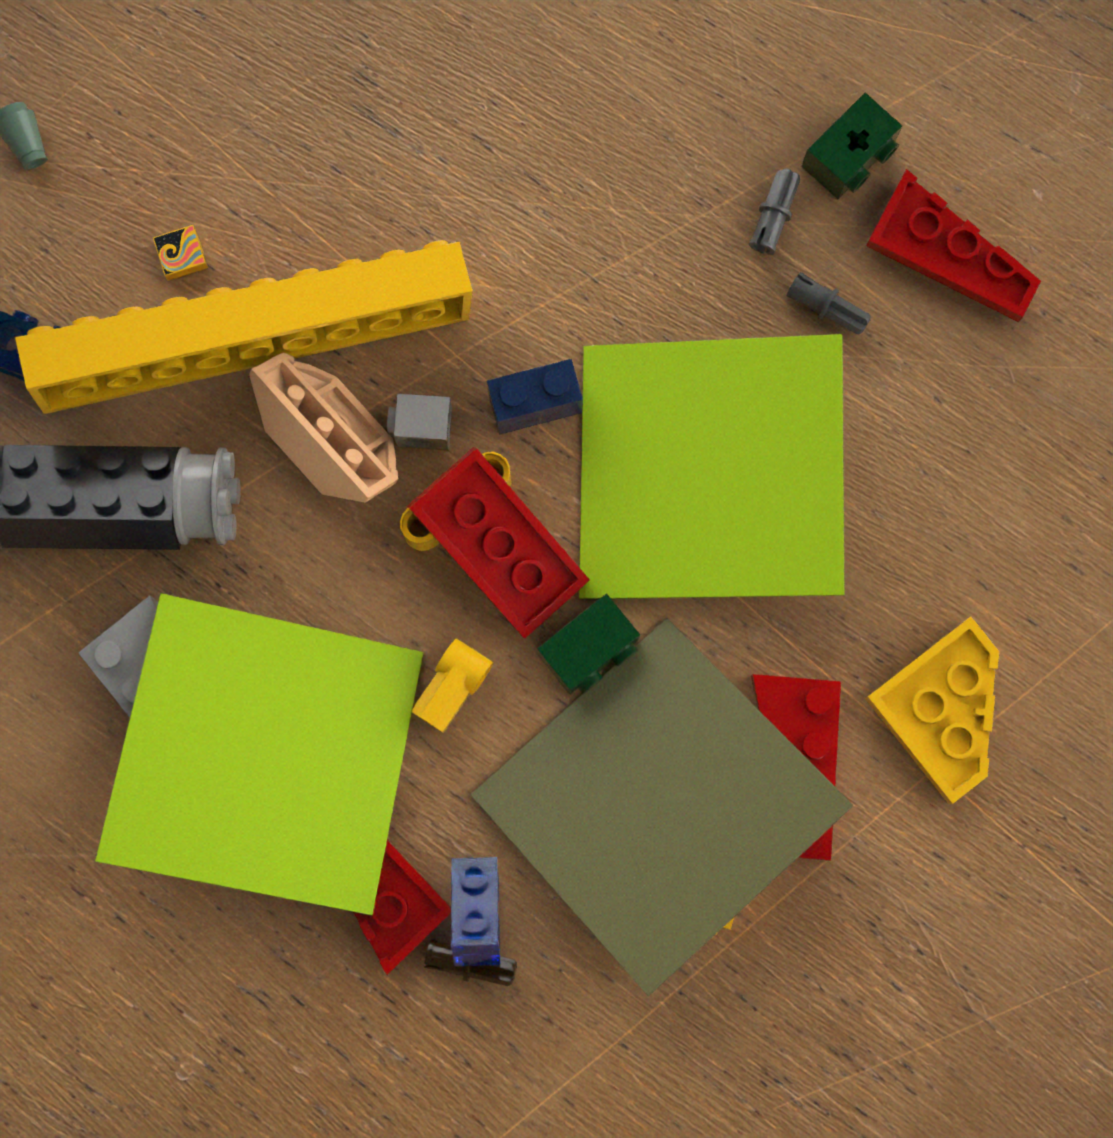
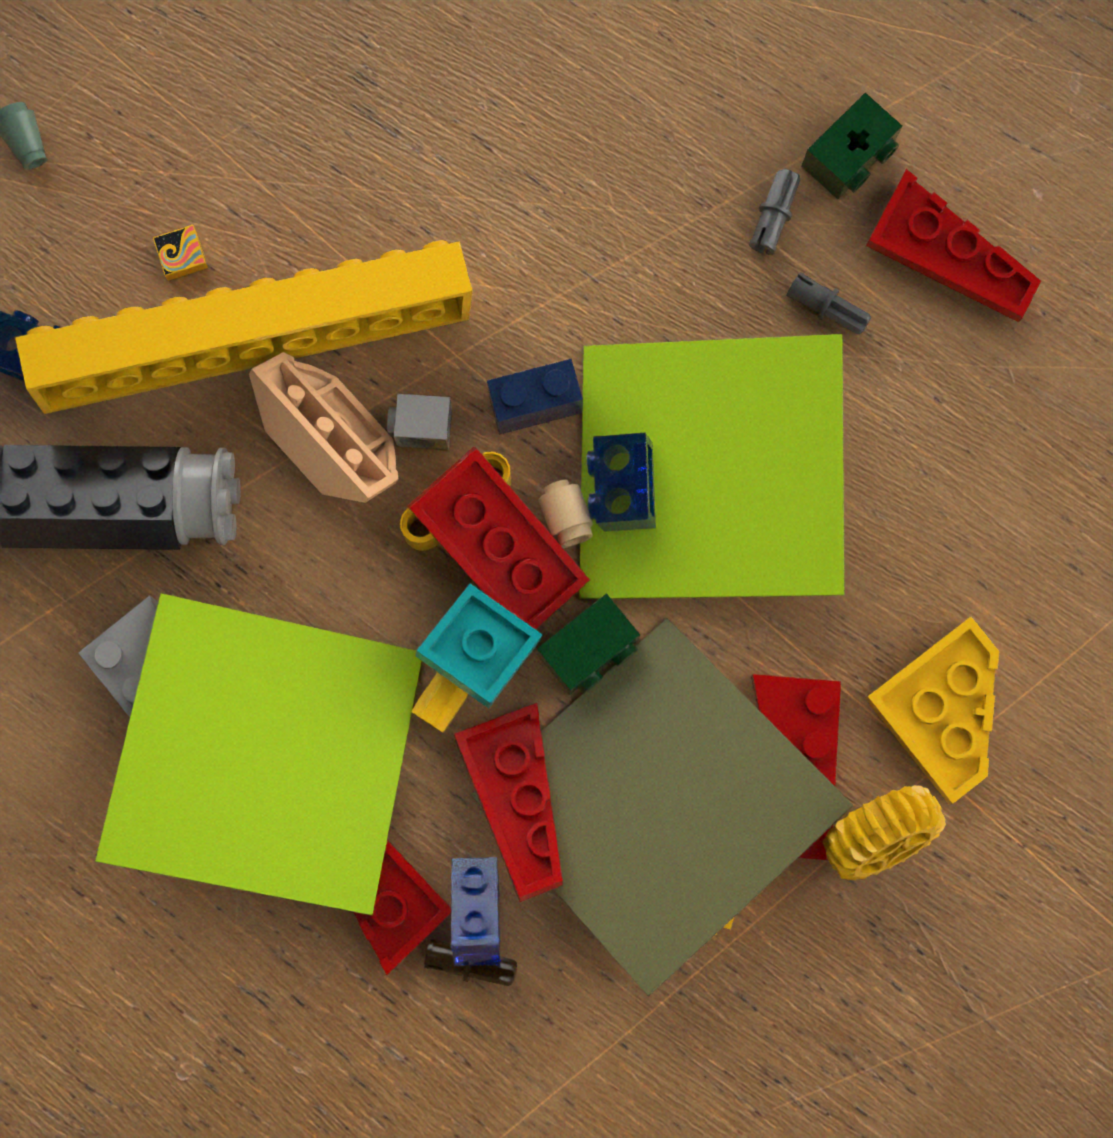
none -> teal plate [416,584,542,709]
none -> red wing [454,703,563,902]
none -> tan brick [538,480,593,548]
none -> clear blue brick [587,432,656,532]
none -> yellow gear [823,785,946,881]

